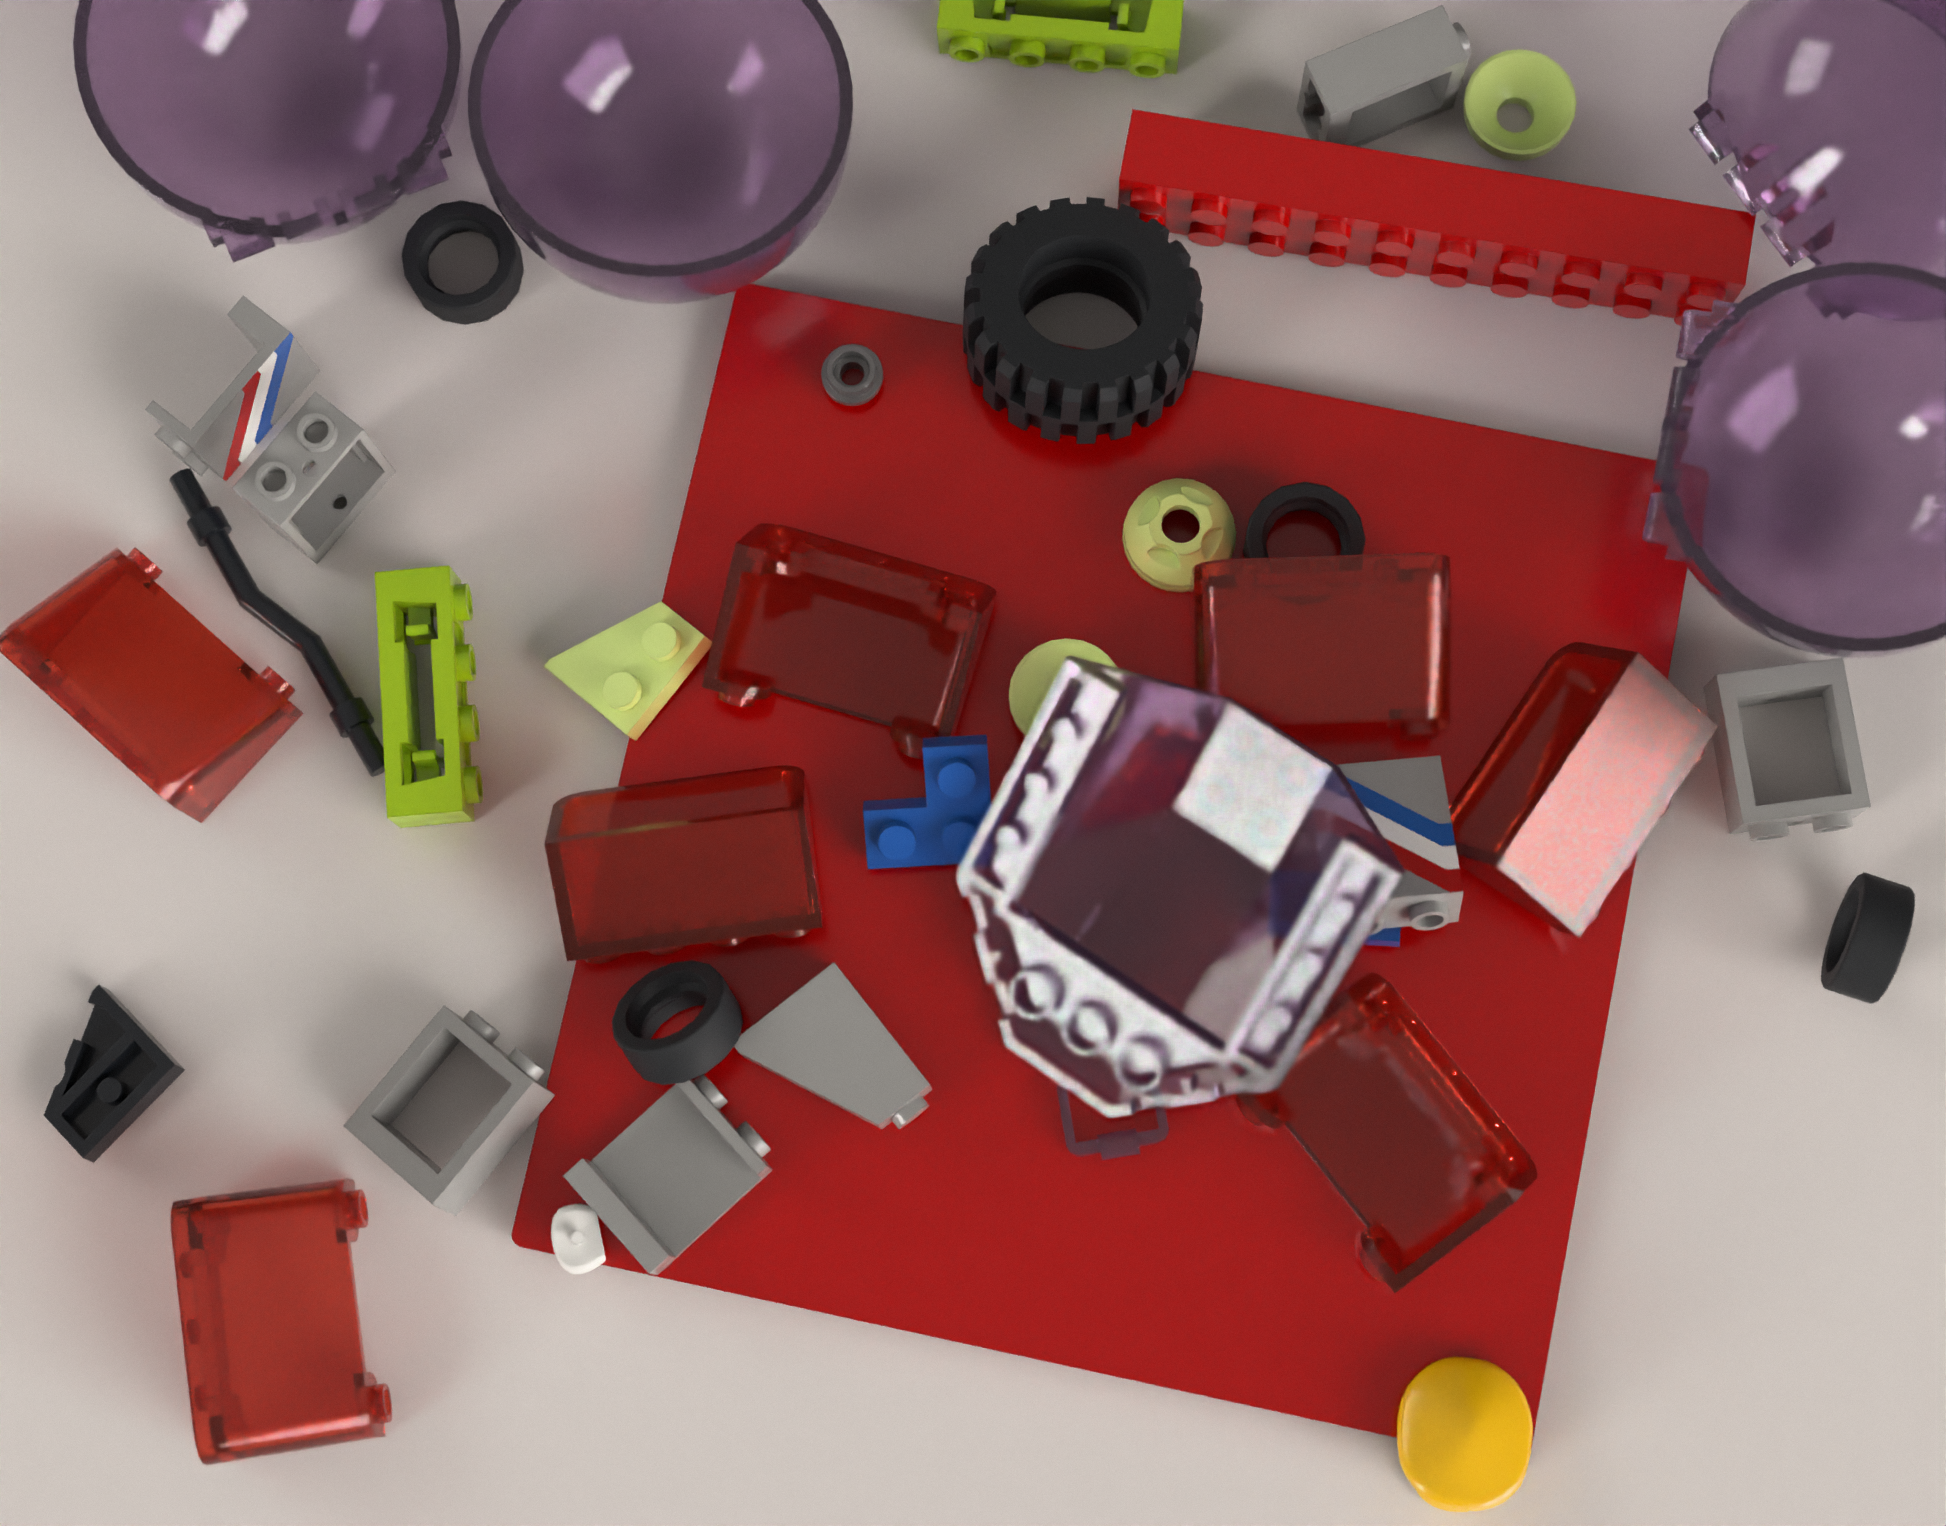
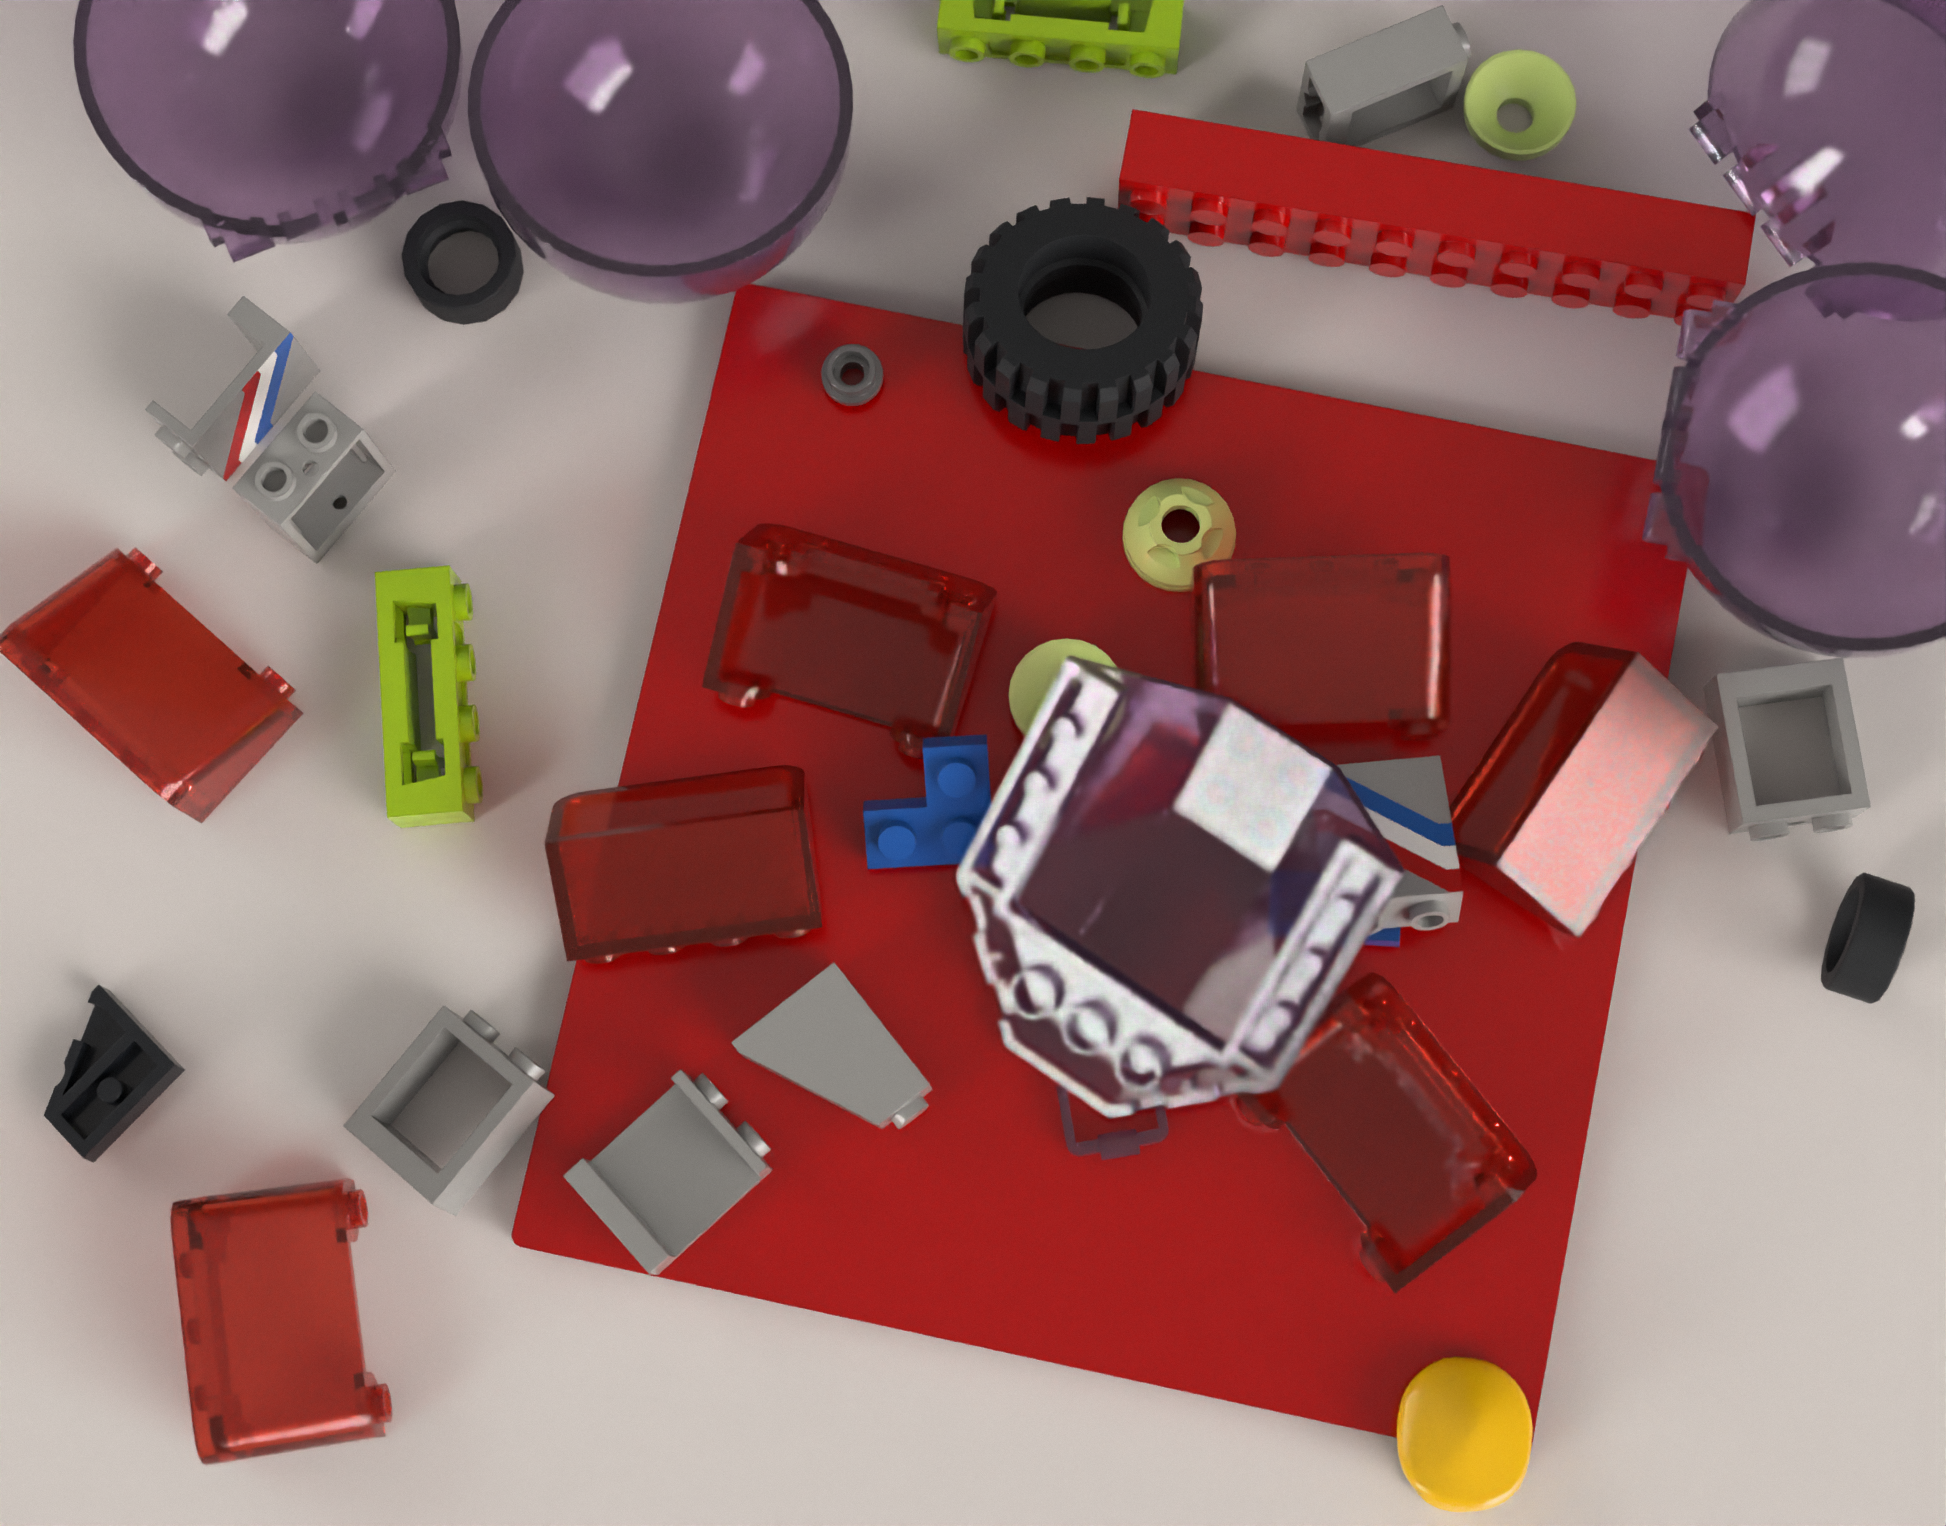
black bar [169,468,385,777] -> none
yellowish green wing [544,601,714,741] -> none
white piece [551,1204,606,1274] -> none
black tyre [612,960,744,1085] -> none
black tyre [1243,482,1366,609] -> none

